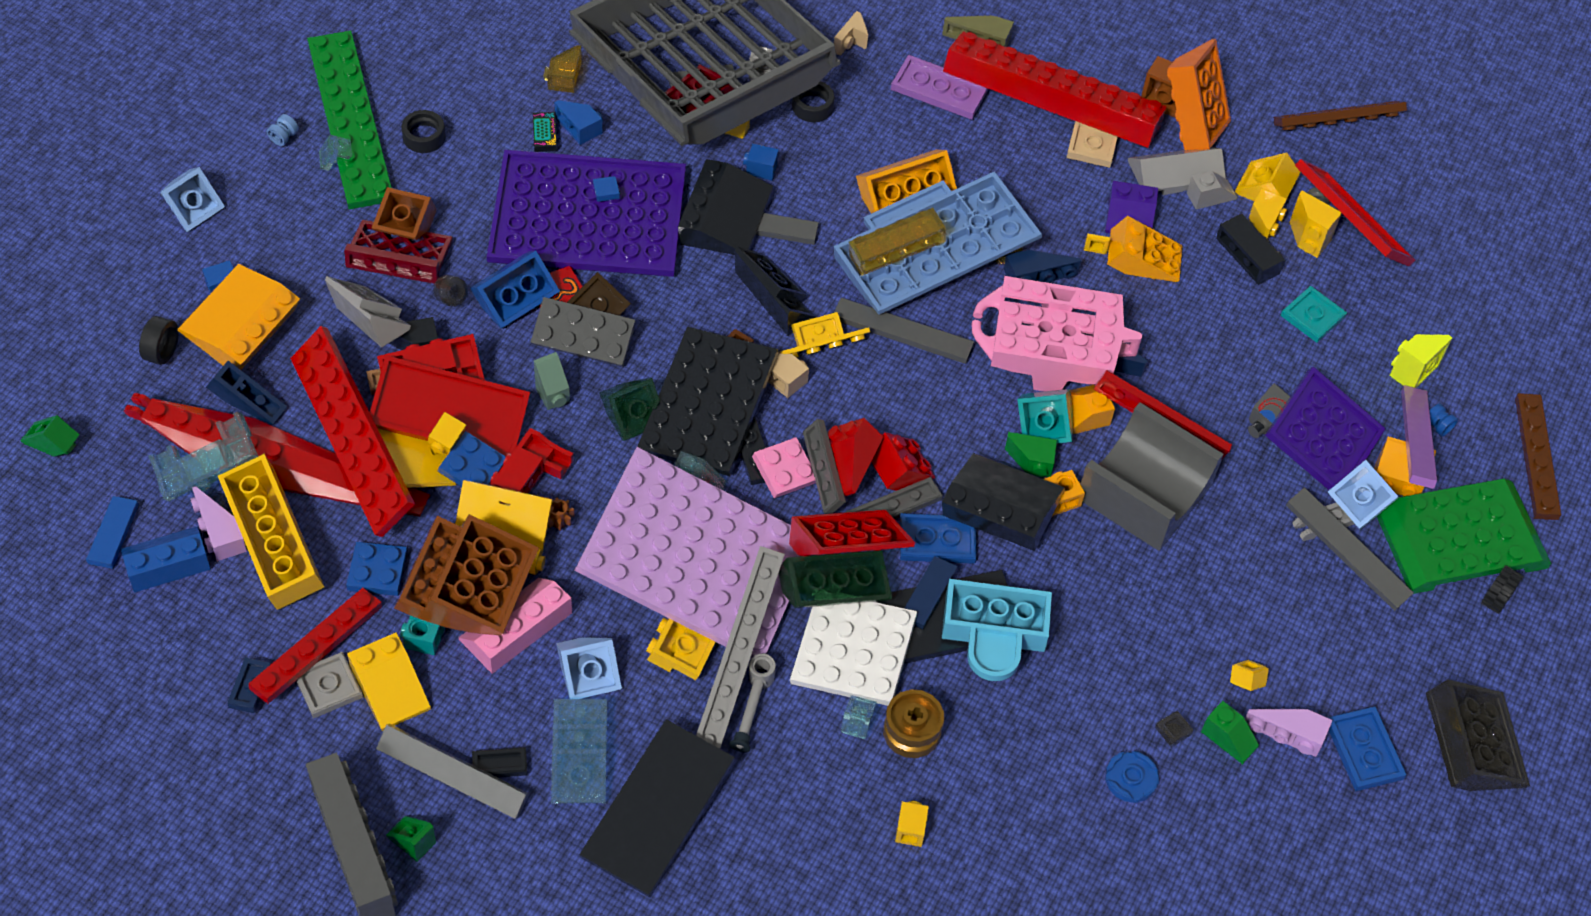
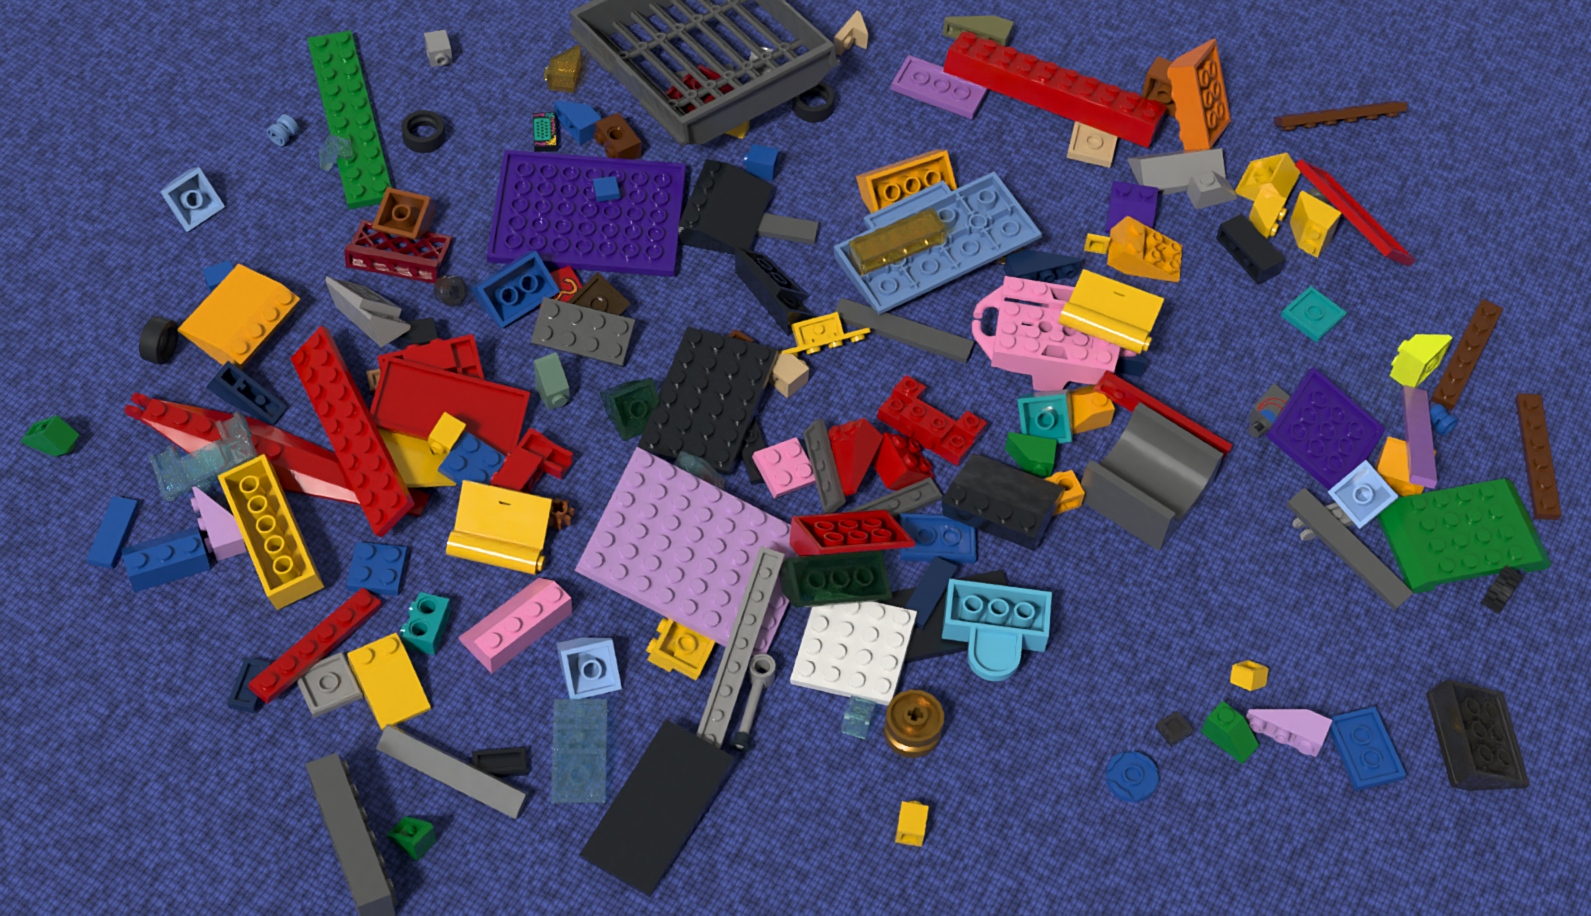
dark orange slope [394,514,539,635] -> none
none -> light grey brick [424,29,453,68]
none -> reddish brown brick [594,112,641,160]
none -> red bracket [877,375,987,467]
none -> yellow door [1058,269,1164,354]
none -> reddish brown plate [1430,299,1503,411]

